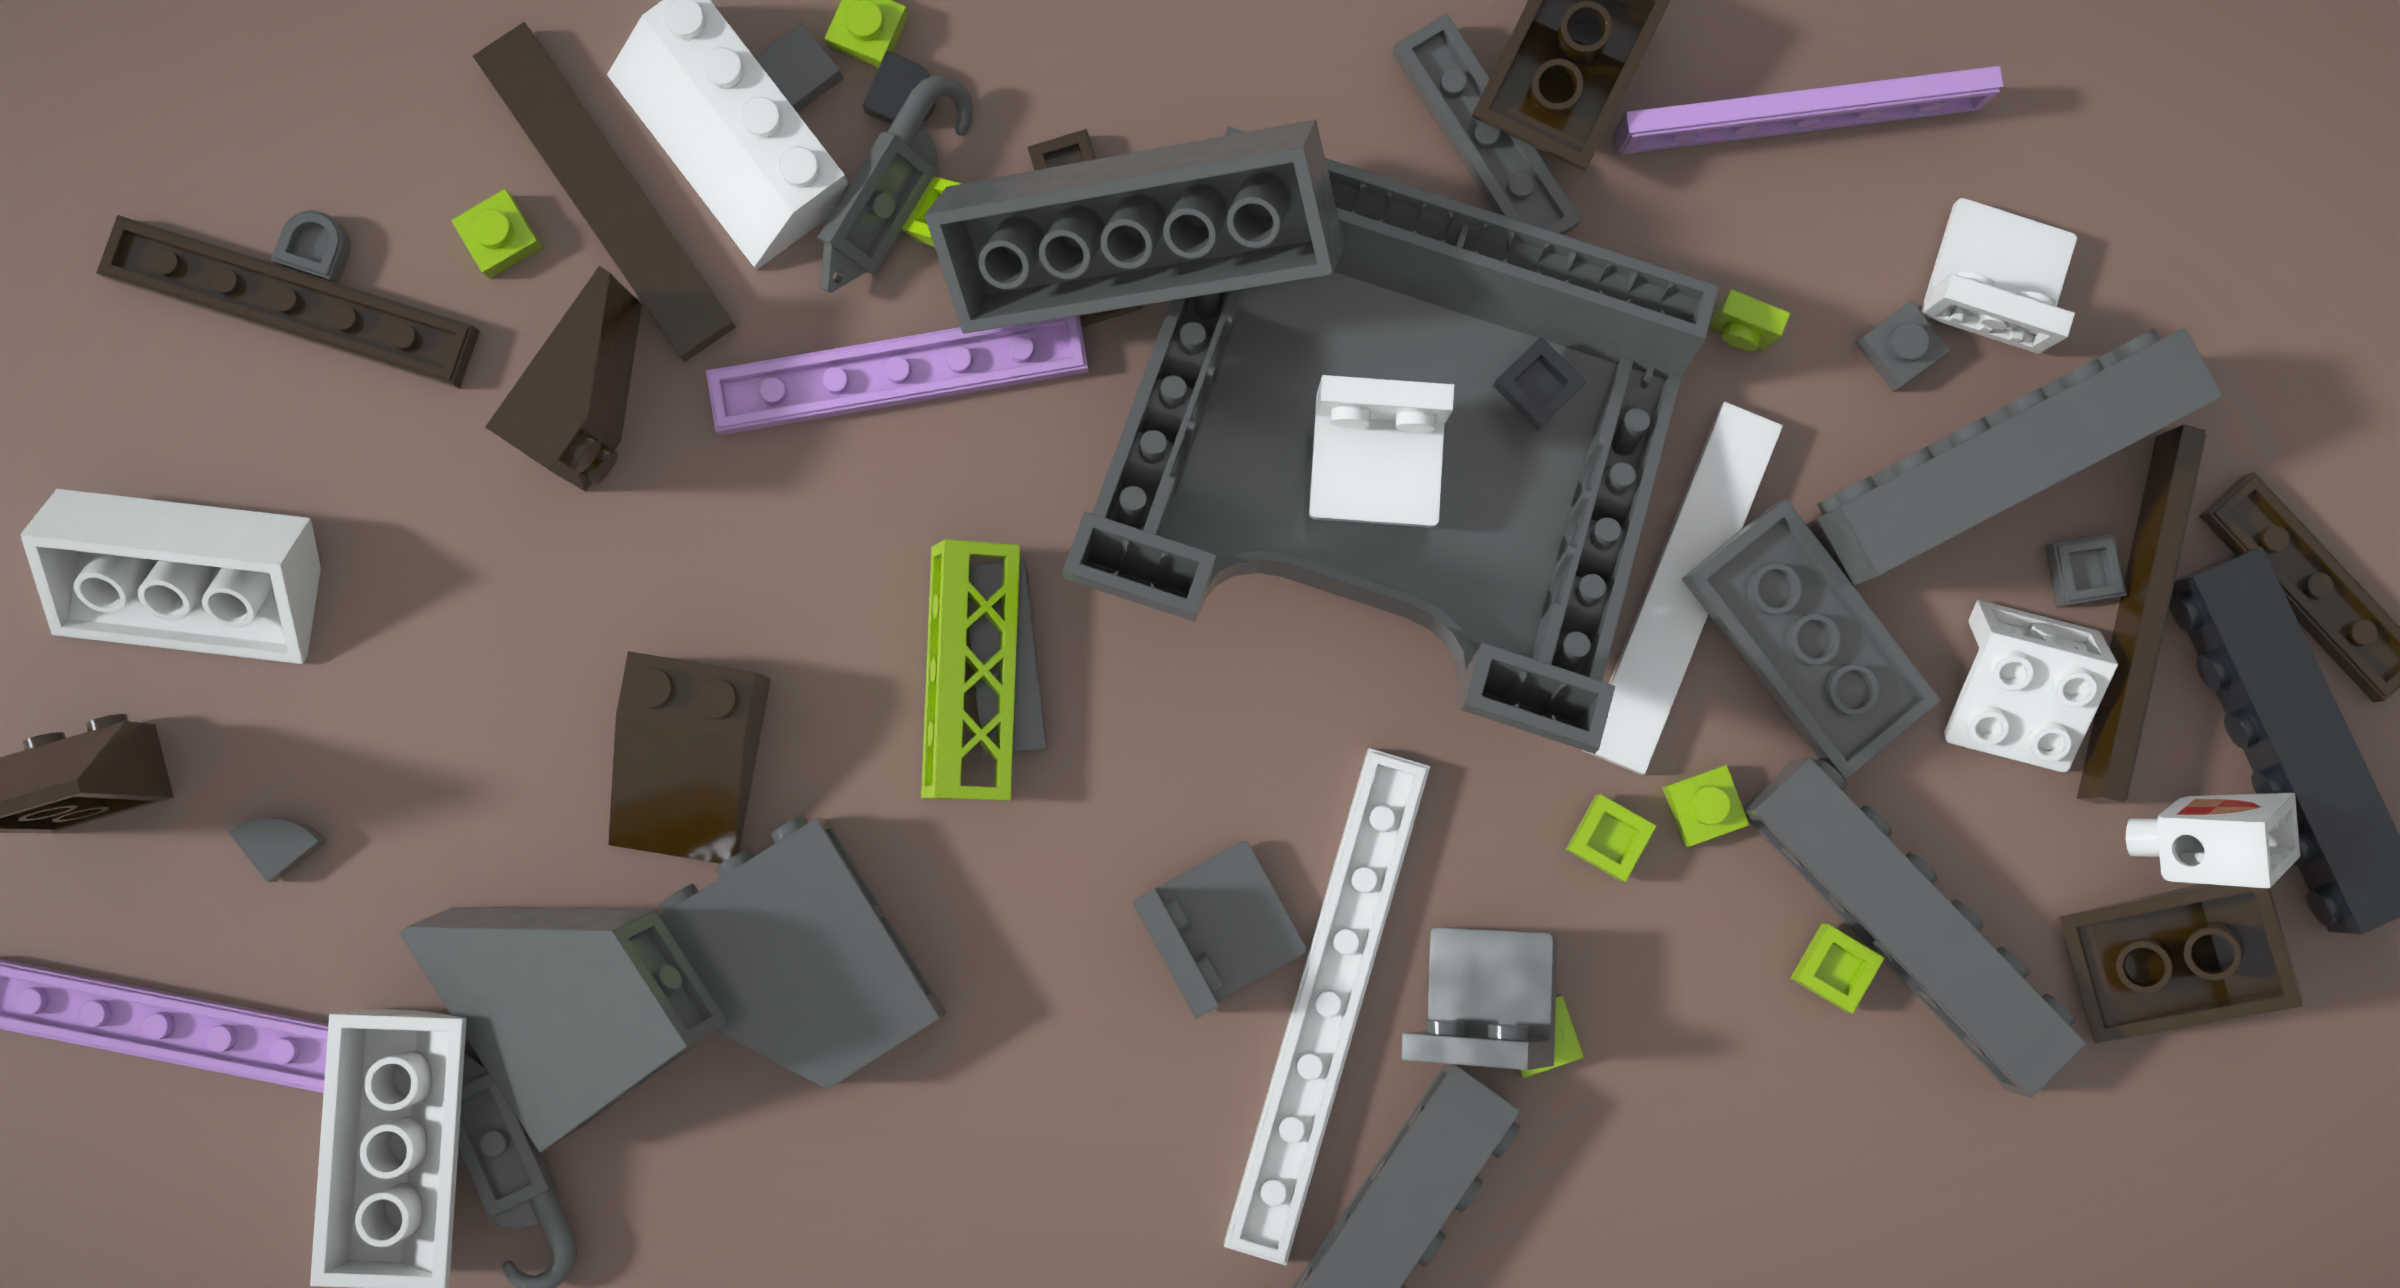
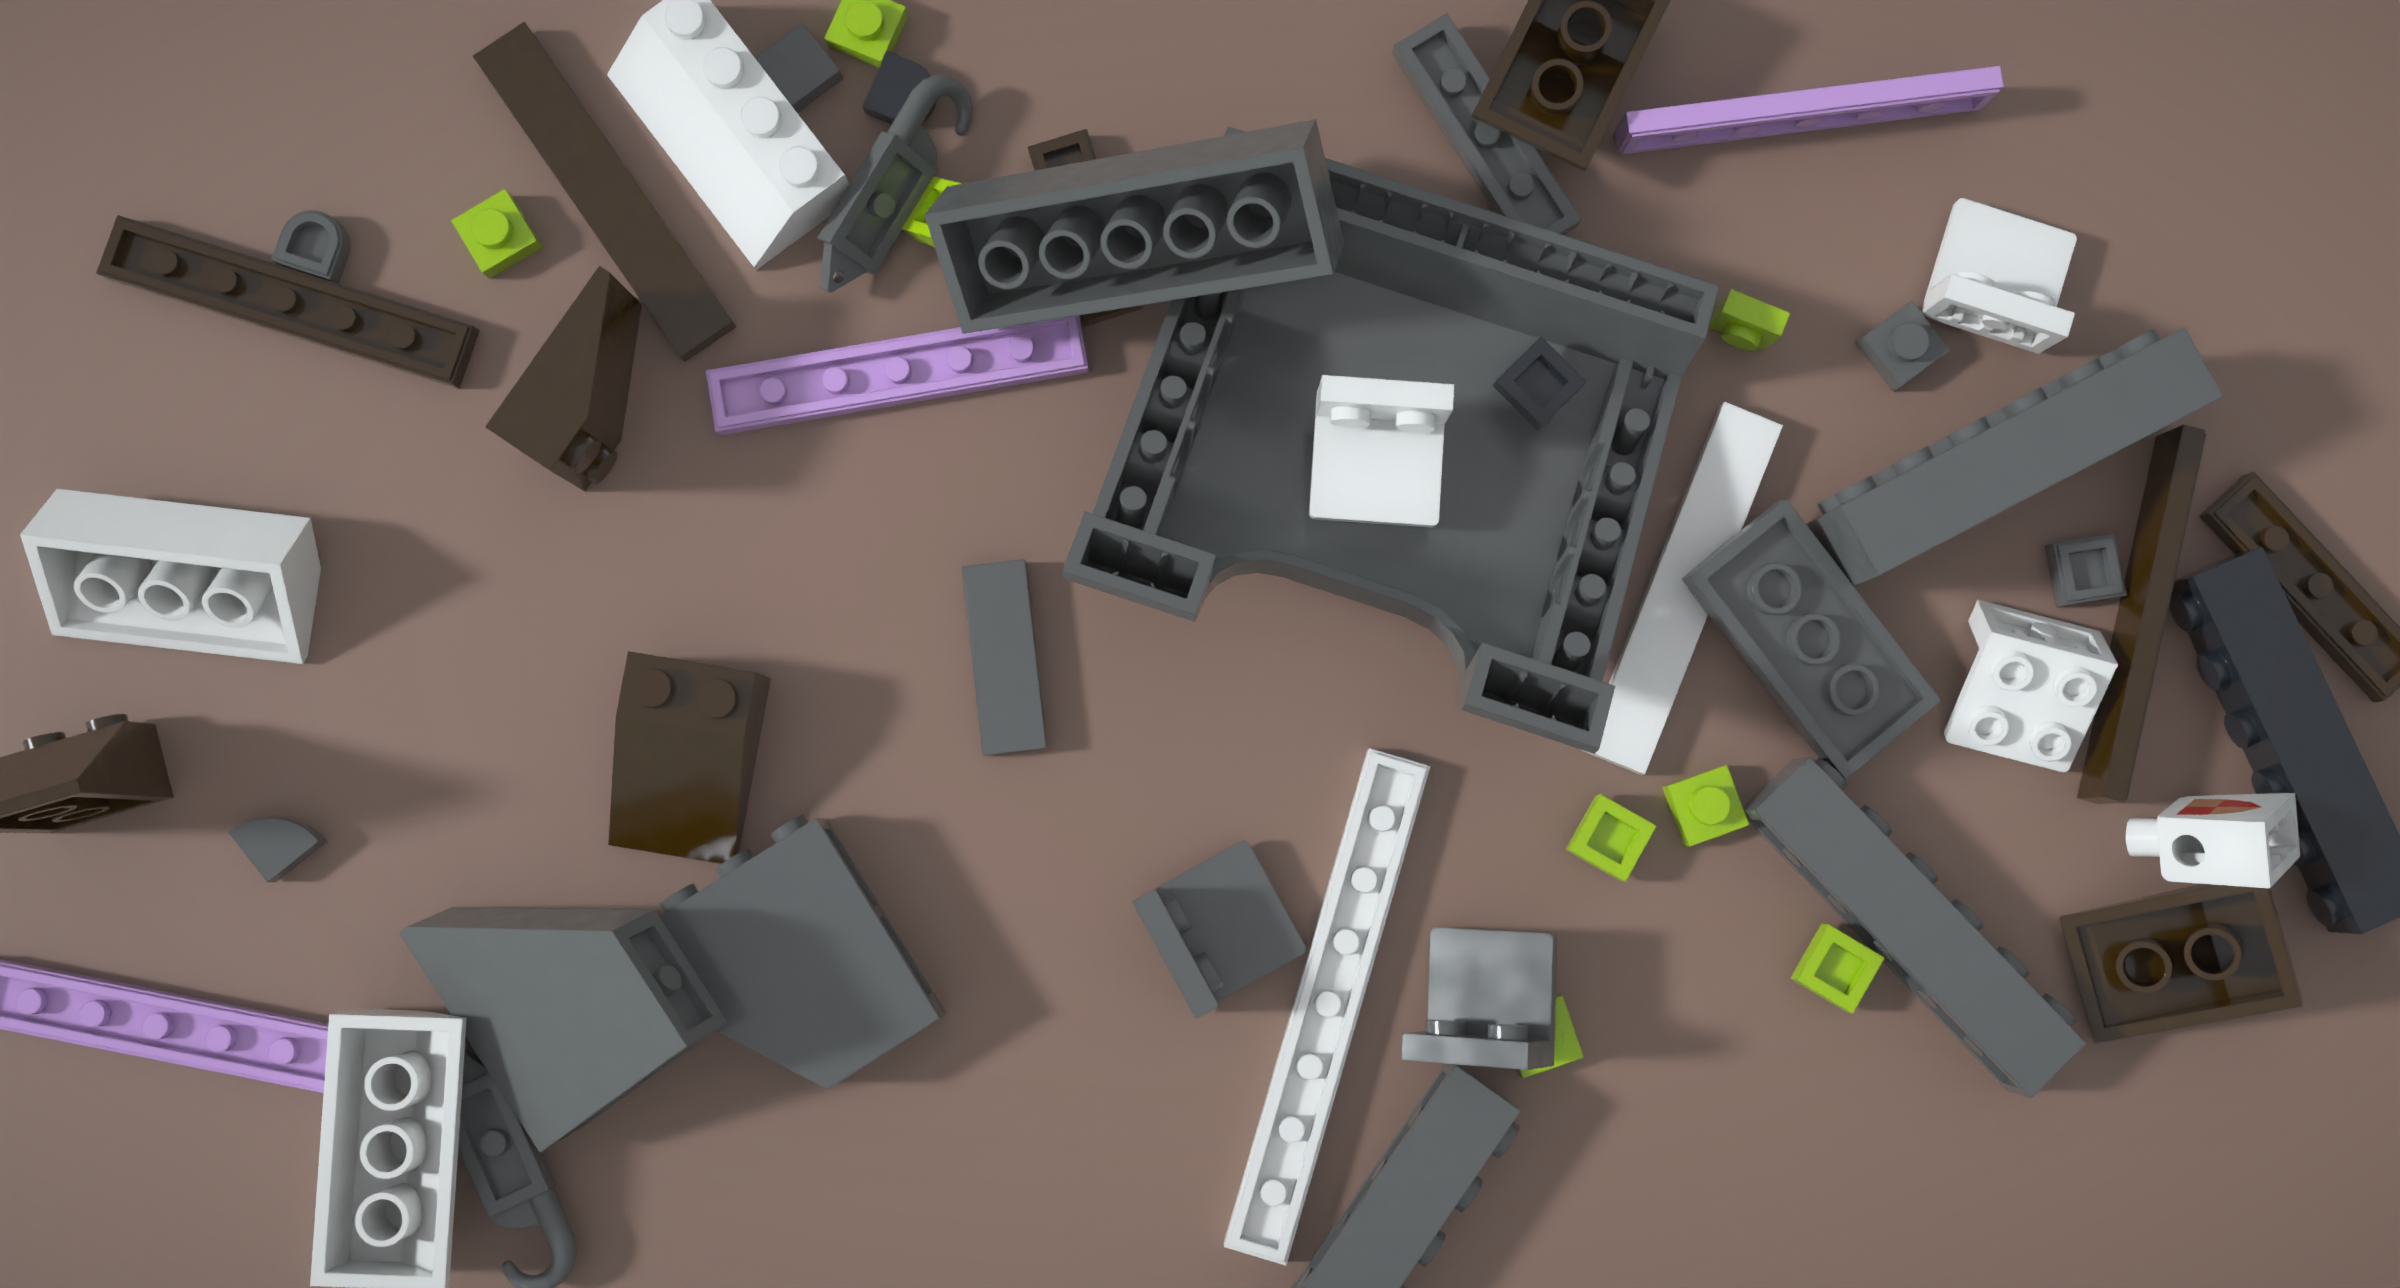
lime fence [921,539,1020,801] -> none

